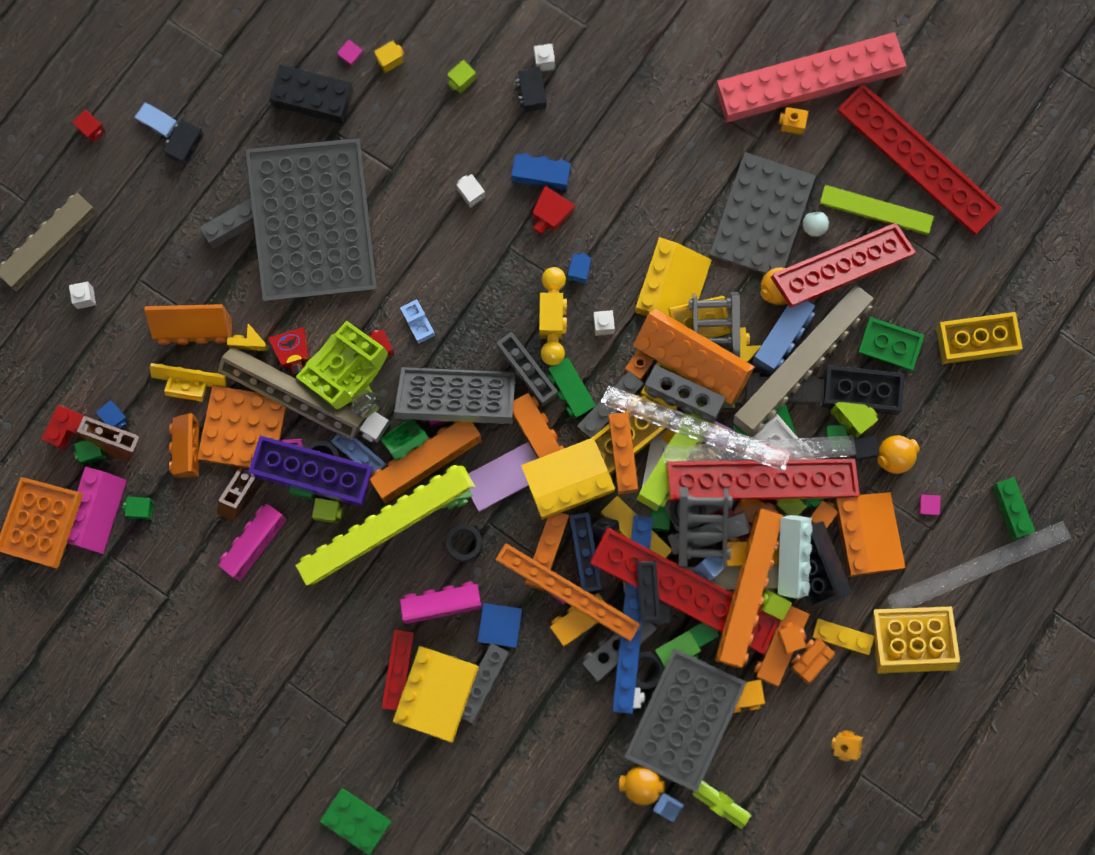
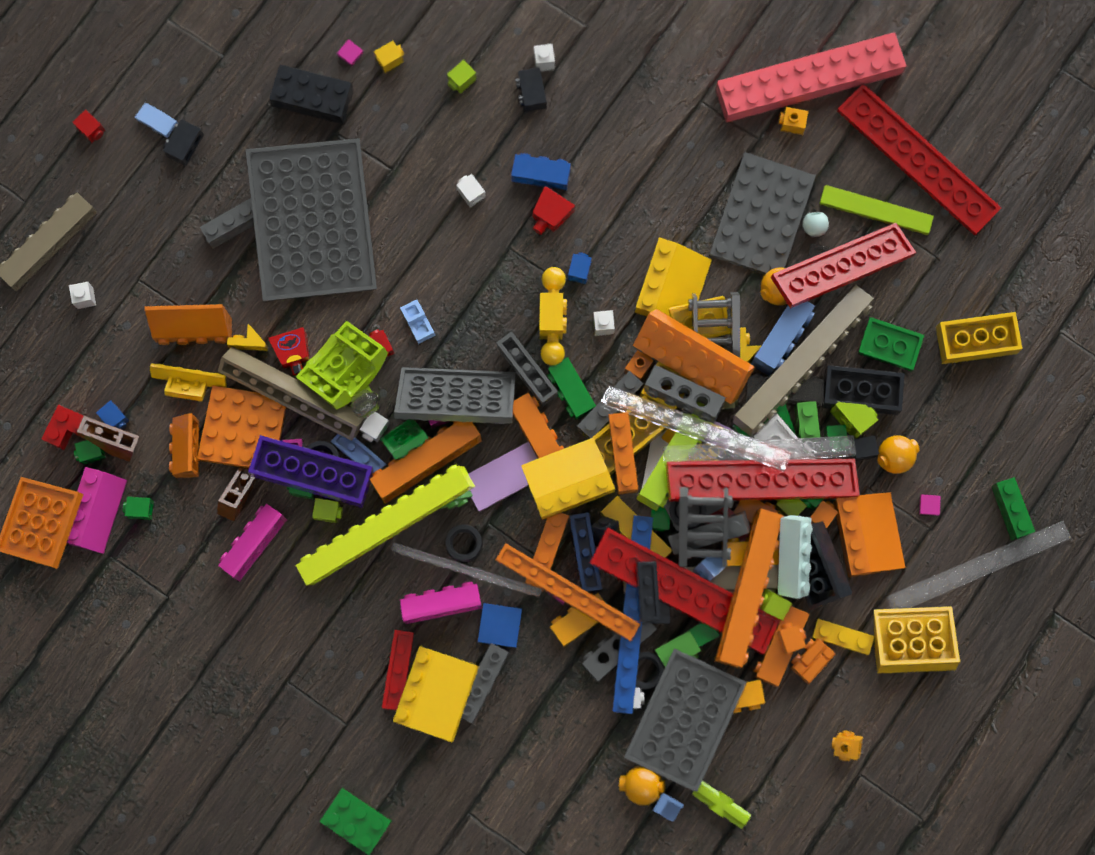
none -> clear tile [391,542,542,598]
none -> bright green brick [794,401,821,444]

